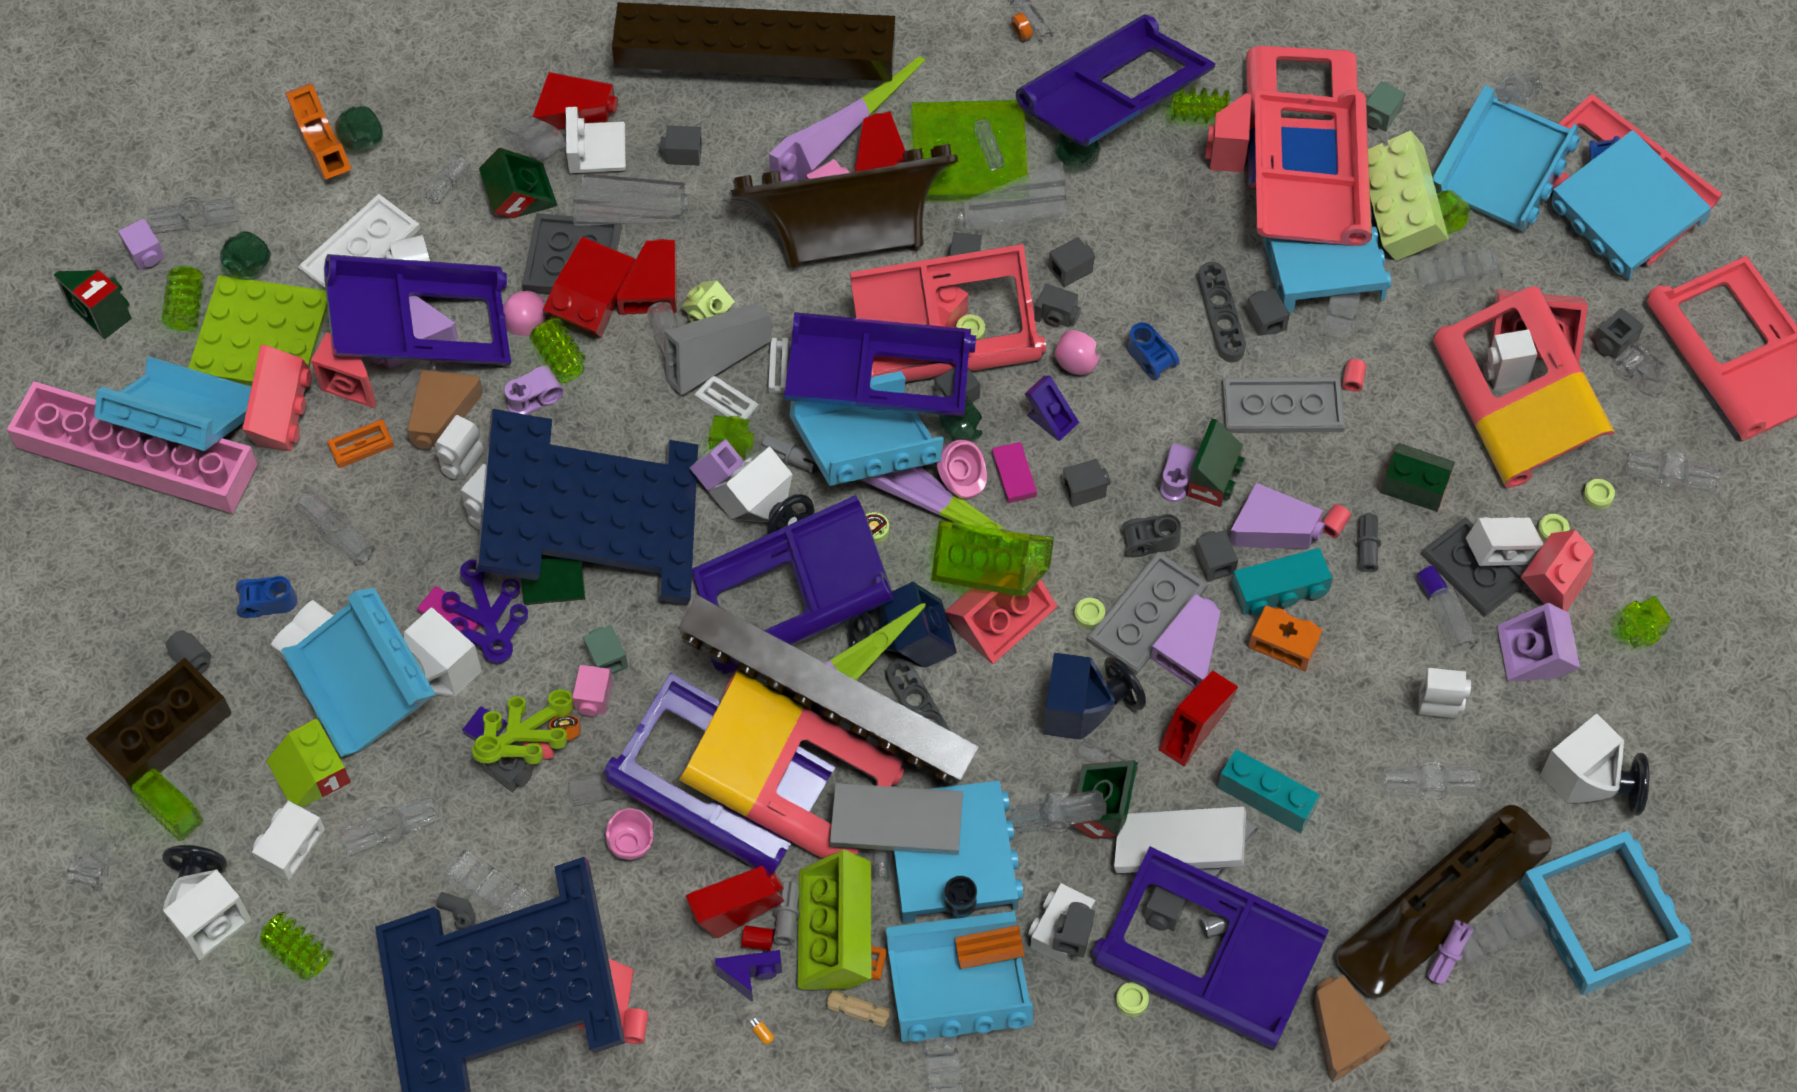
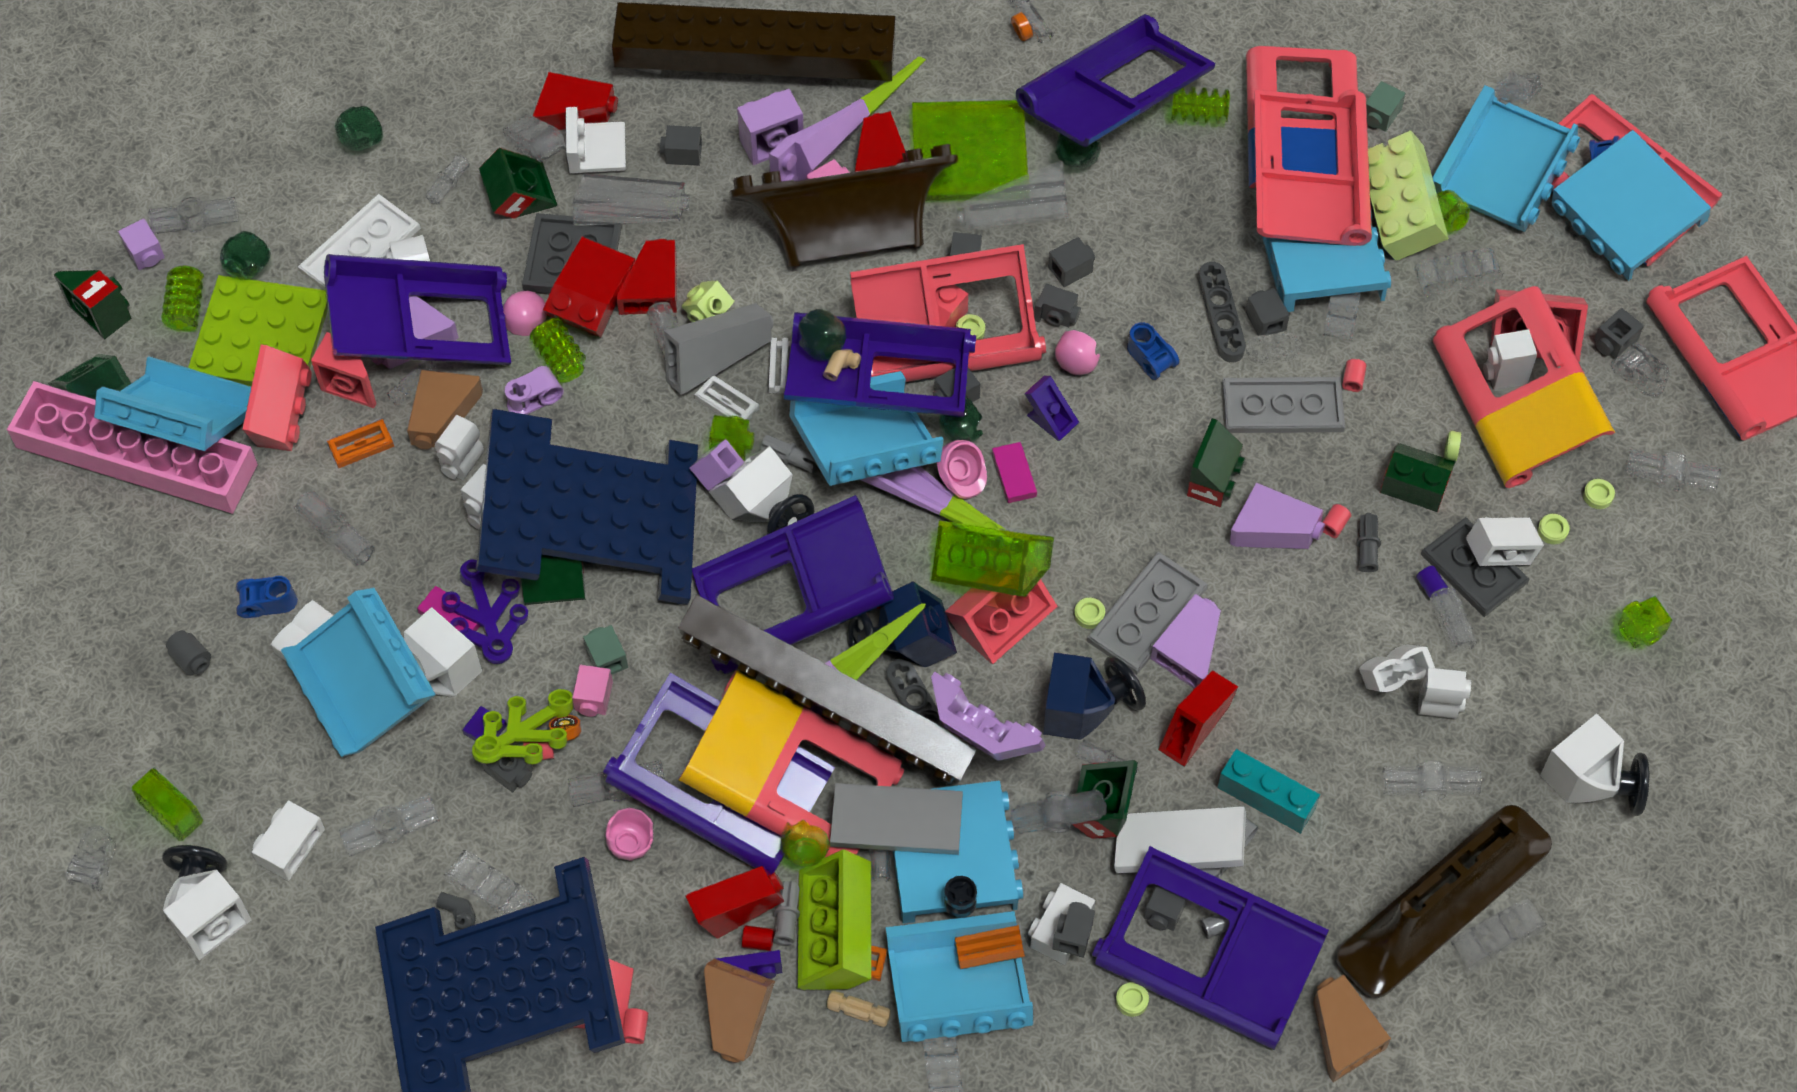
dark brown brick [85,658,231,794] -> none
clear neon green piece [260,912,334,980] -> none
lime slope [266,718,351,808] -> none
orange arch [285,82,352,180] -> none
light orange piece [750,1018,774,1044] -> none
tile [866,512,889,544] -> none
clear axle [974,119,1004,170] -> none
dark grey brick [1062,459,1110,507] -> none
dark grey piece [1121,514,1181,557] -> none
lavender piece [1160,443,1198,503] -> none
dark grey brick [1194,530,1238,582] -> none
coral slope [1205,93,1251,172] -> none
teal brick [1231,548,1333,615] -> none
orange brick [1249,605,1323,672] -> none
lavender axle [1427,920,1474,984] -> none
lavender slope [1497,603,1580,681] -> none
medium azure window [1520,831,1692,995] -> none
coral slope [1521,530,1594,611] -> none
none -> clear green slope [48,354,131,399]
none -> medium nougat slope [704,959,775,1062]
none -> lavender brick [737,89,804,165]
none -> clear neon green hair [780,820,830,866]
none -> hair [799,309,847,361]
none -> tan arm [823,349,861,381]
none -> lavender wedge [931,672,1046,761]
none -> white brick [1359,645,1435,692]
none -> yellowish green tile [1444,431,1461,462]

